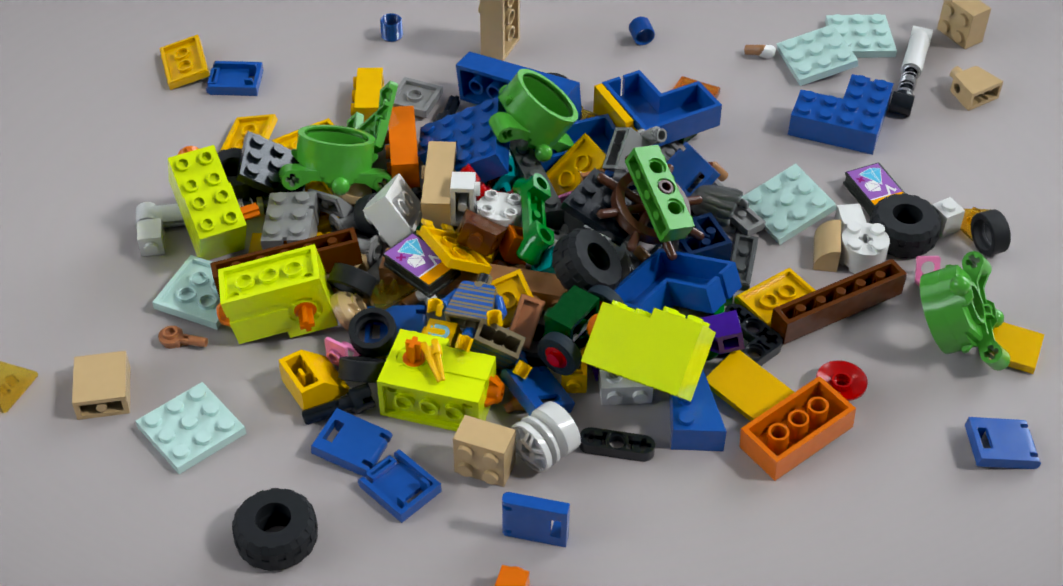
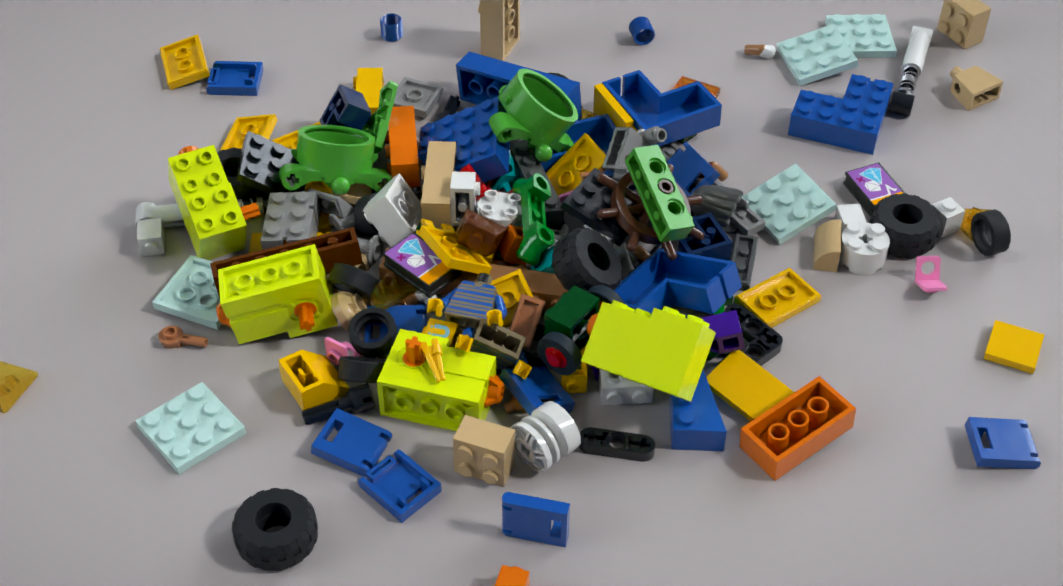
tan brick [72,351,131,420] -> none
reddish brown brick [770,259,907,344] -> none
red dish [816,360,868,401] -> none
bright green piece [920,251,1010,371] -> none
none -> dark blue brick [319,84,371,130]

